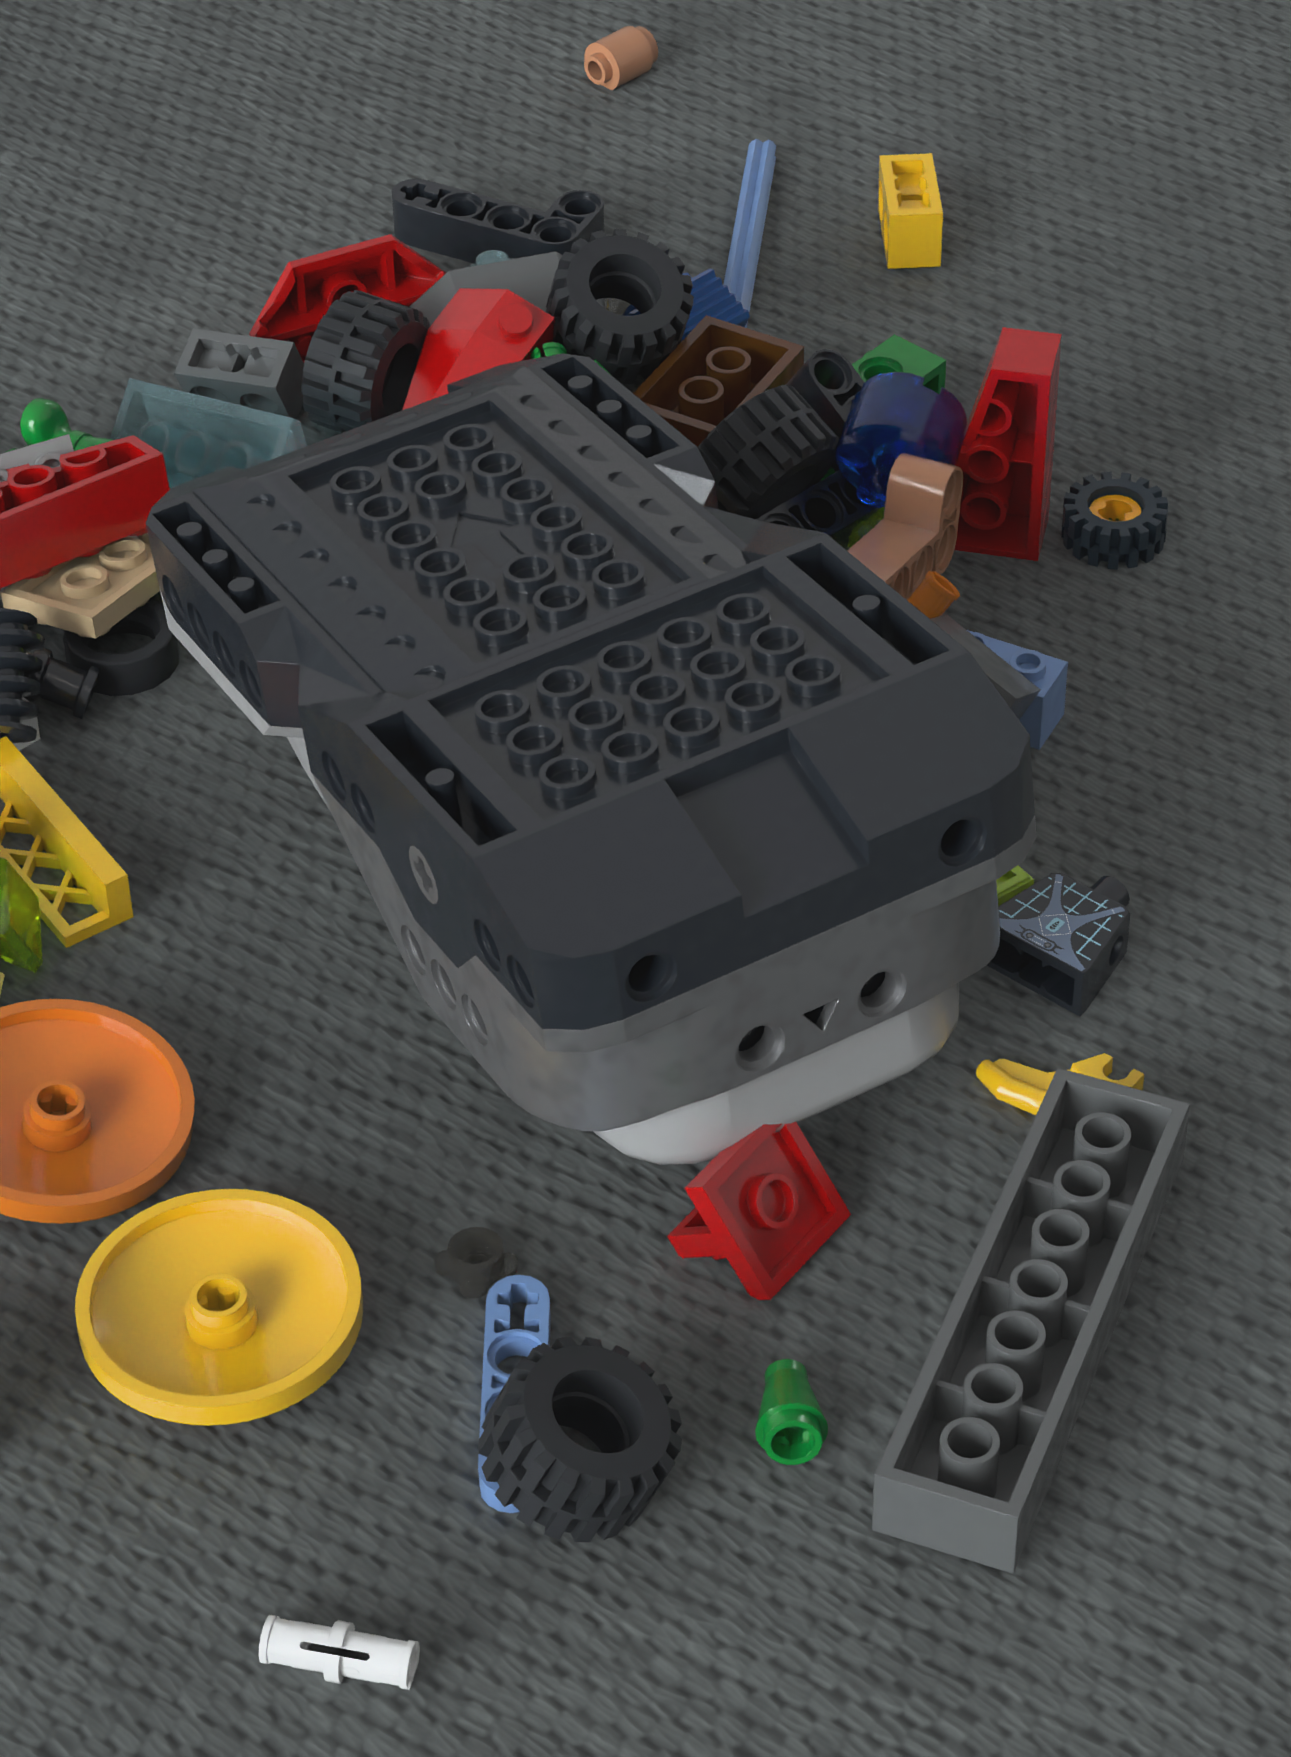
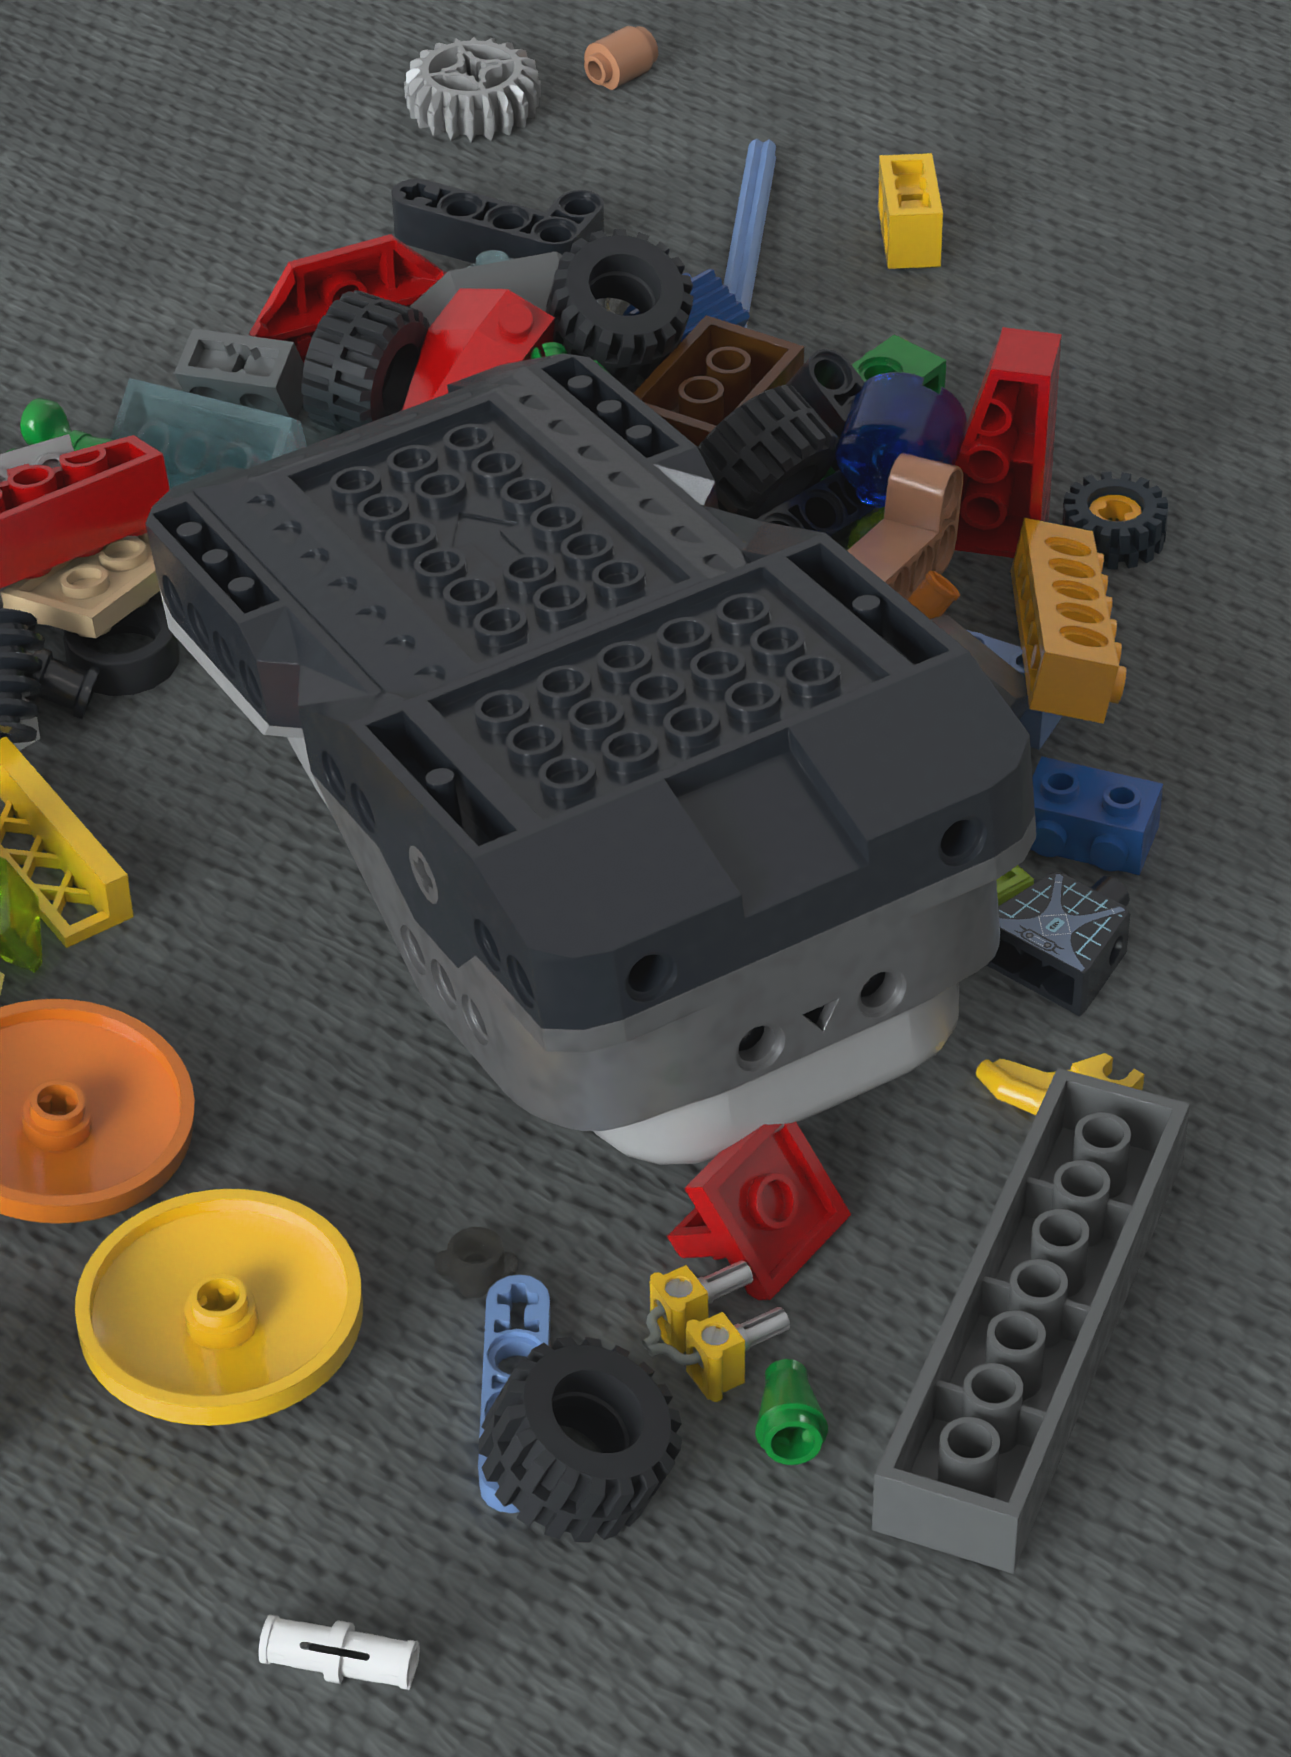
none -> light grey gear [404,37,541,142]
none -> piece [642,1260,790,1402]
none -> light orange brick [1011,518,1126,724]
none -> blue brick [1030,756,1163,875]

